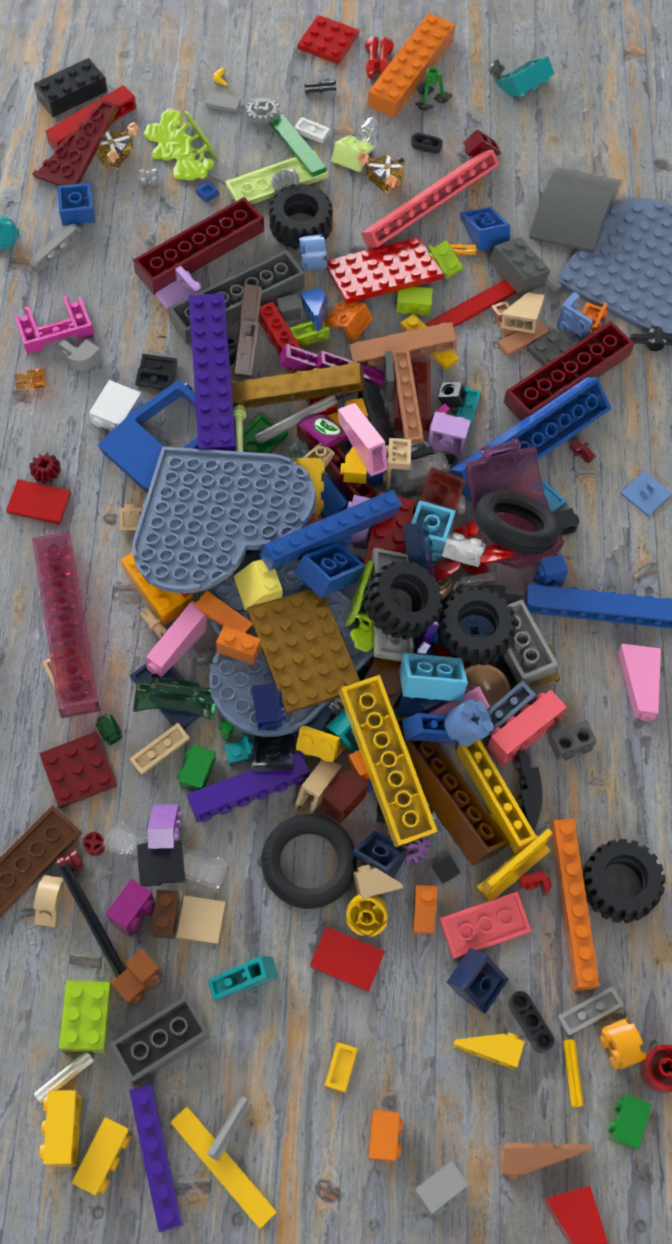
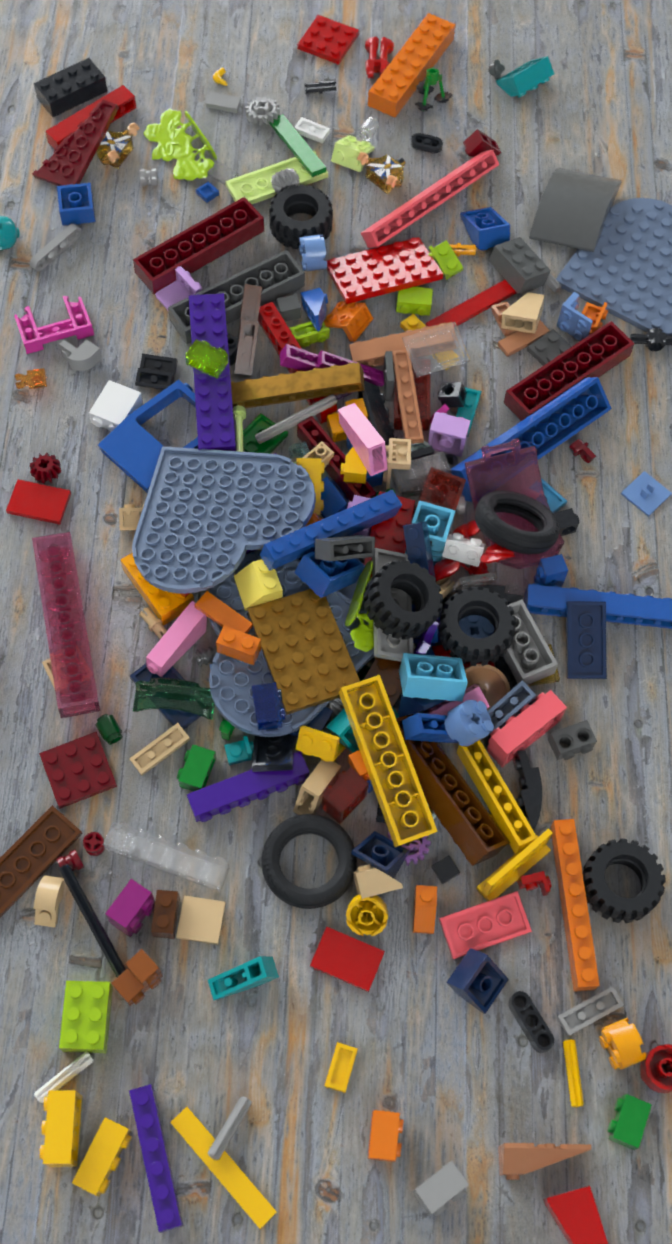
dark grey brick [109,995,210,1086] -> none
black slope [136,840,185,887] -> none
medium lavender brick [147,804,182,849] -> none
magenta slope [300,414,348,447] -> none
yellow slope [452,1033,524,1070] -> none
bright pink slope [618,644,661,721] -> none
none -> clear neon green brick [185,339,229,379]
none -> dark grey brick [315,535,375,561]
none -> clear piece [402,322,470,377]
none -> dark blue tile [566,601,607,679]

